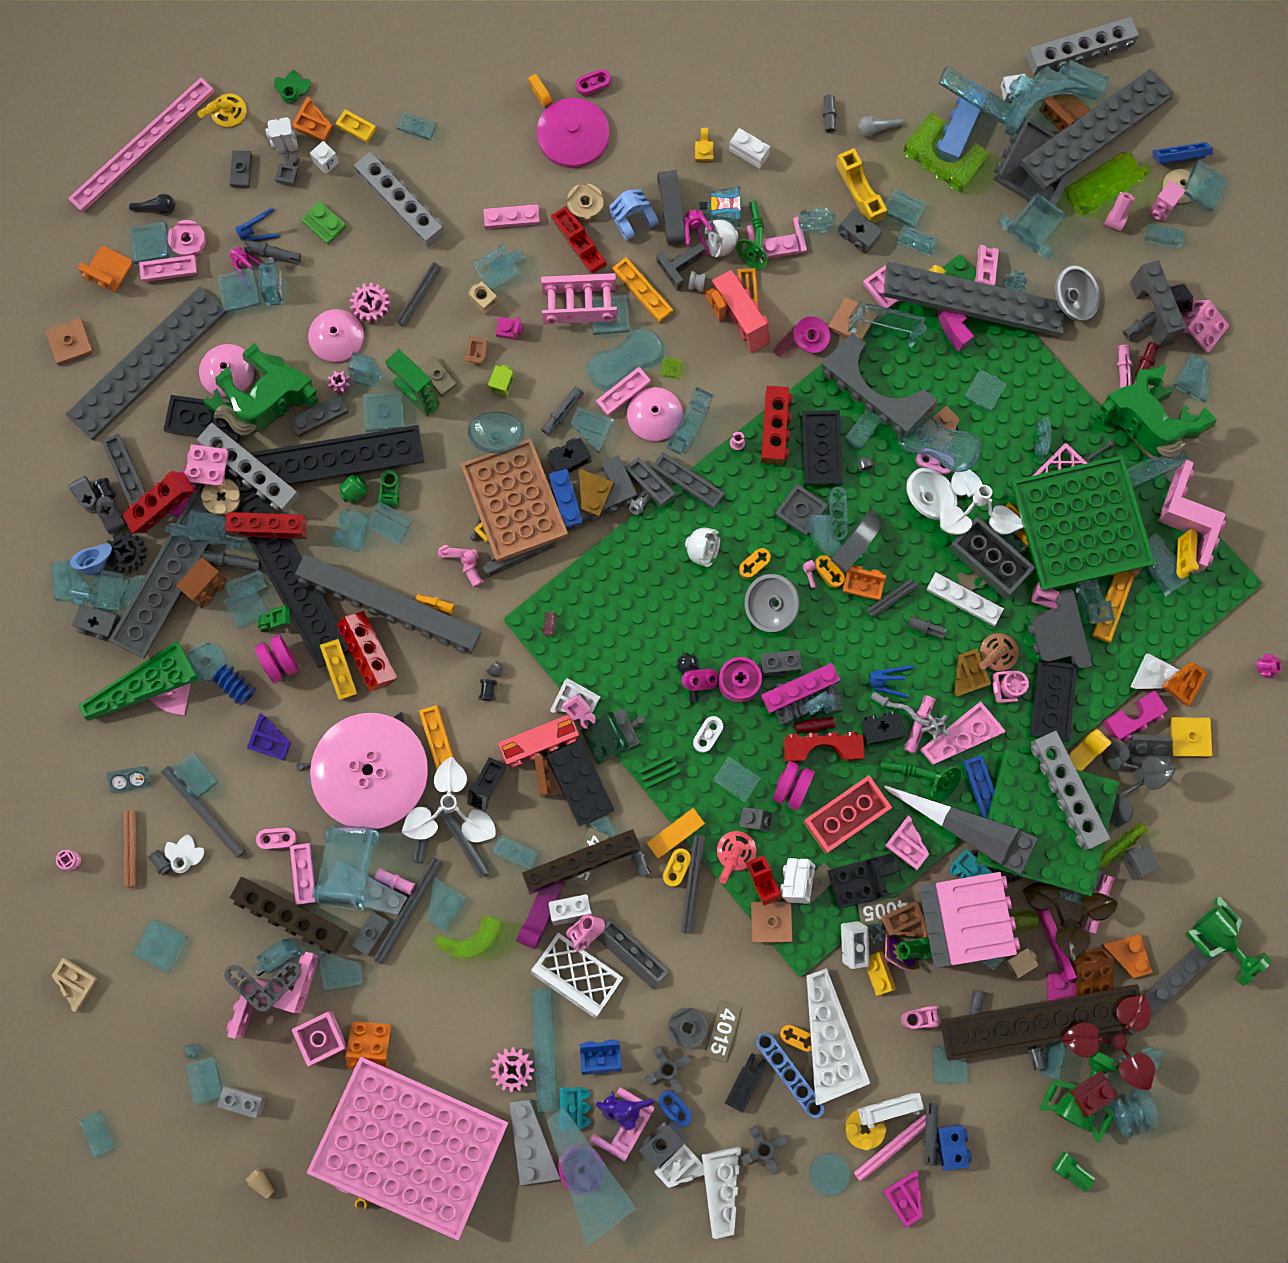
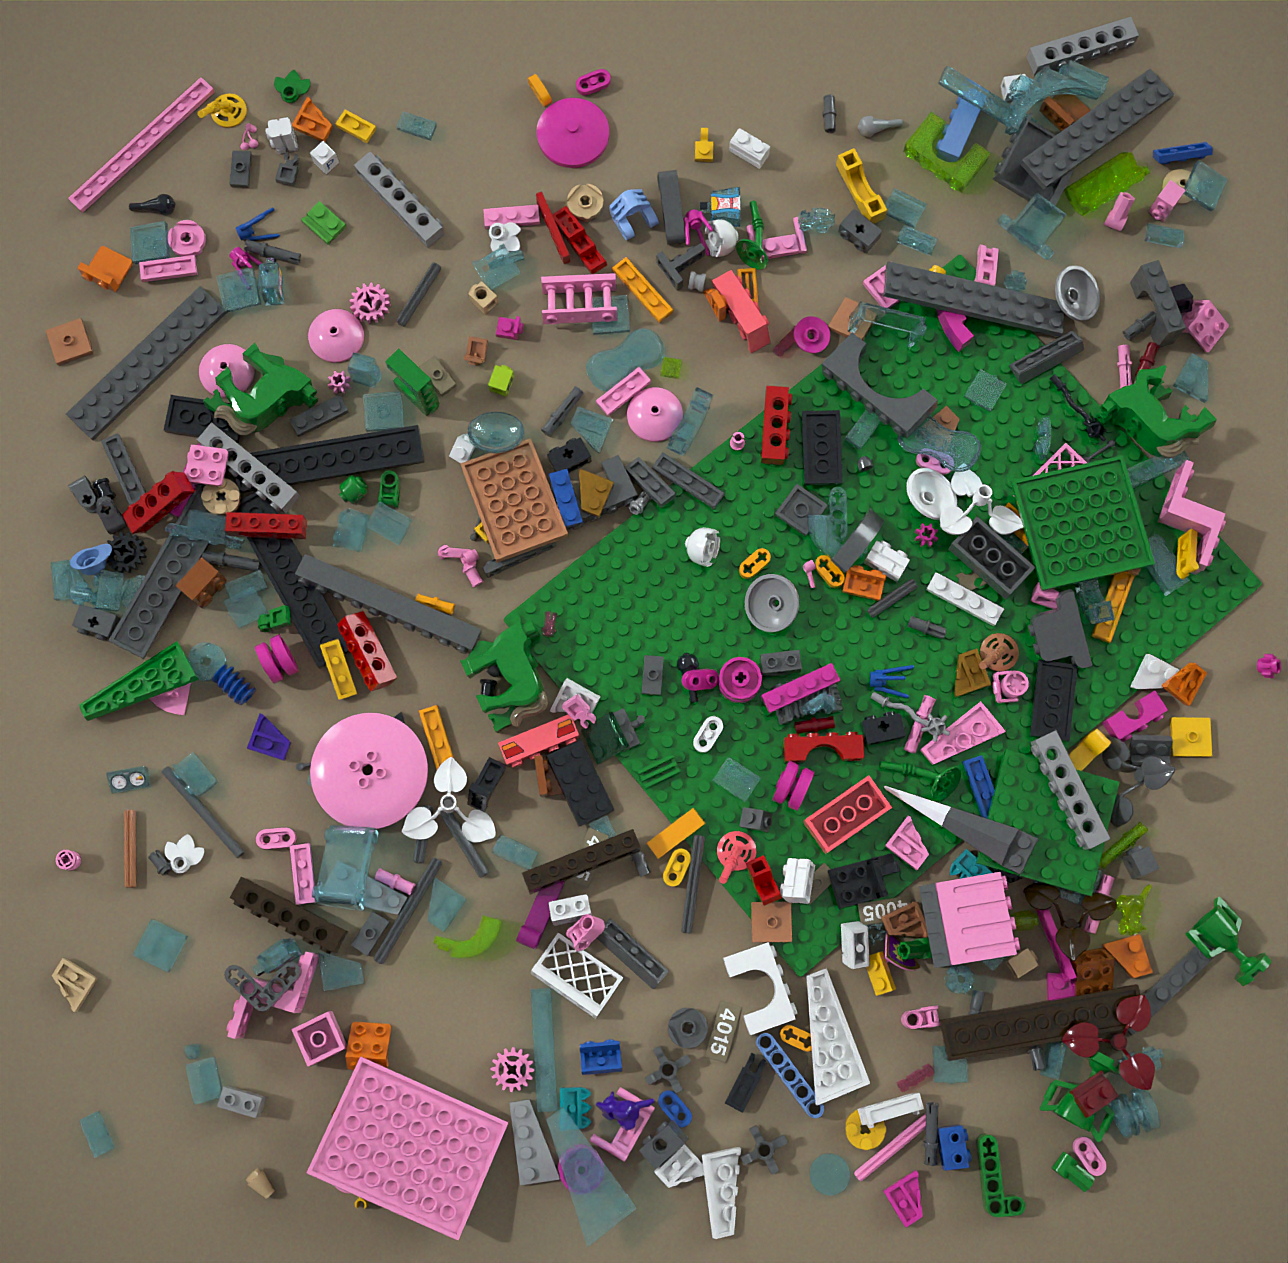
none -> bright pink piece [240,123,258,150]
none -> white bracket [449,434,480,463]
none -> green piece [460,621,548,733]
none -> white plate [489,222,521,258]
none -> red tile [535,191,570,264]
none -> dark grey plate [642,655,664,696]
none -> white arch [723,942,798,1035]
none -> white brick [864,541,910,582]
none -> clear pink axle [897,1063,934,1092]
none -> dark pink gear [915,523,938,547]
none -> clear light blue brick [943,965,975,994]
none -> green beam [976,1133,1026,1217]
none -> dark grey slope [1009,331,1084,384]
none -> black piece [1050,374,1107,441]
none -> bright pink plate [1073,1137,1106,1176]
none -> clear neon green animal [1116,884,1152,936]

